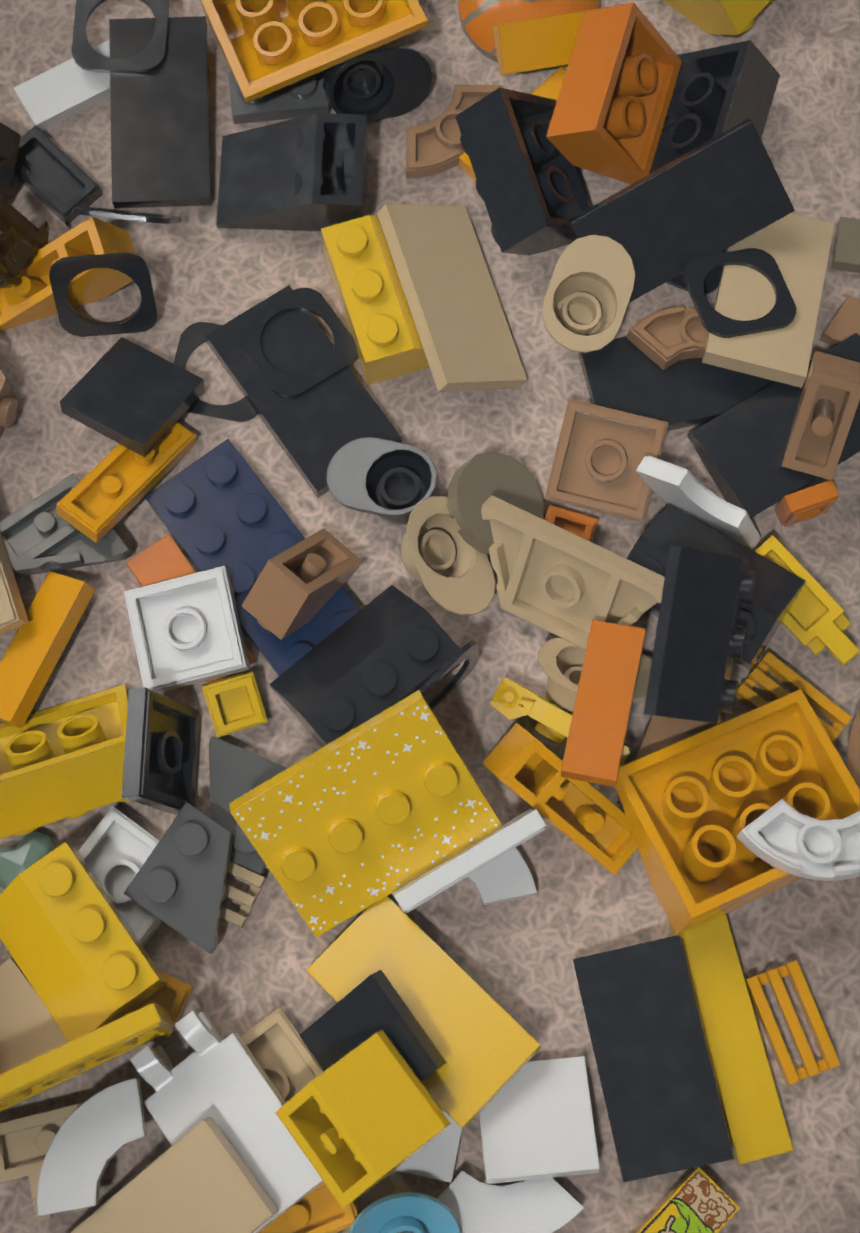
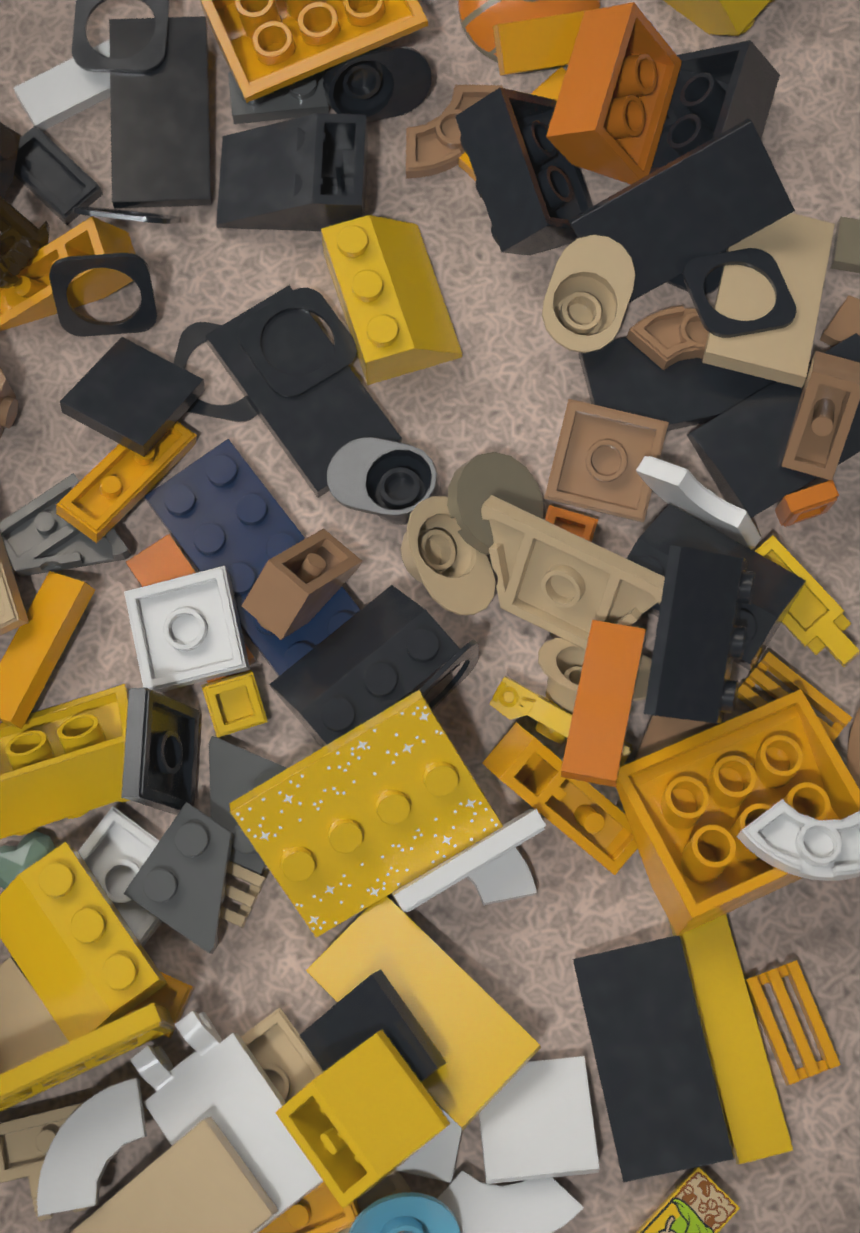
tan tile [377,204,527,392] -> none

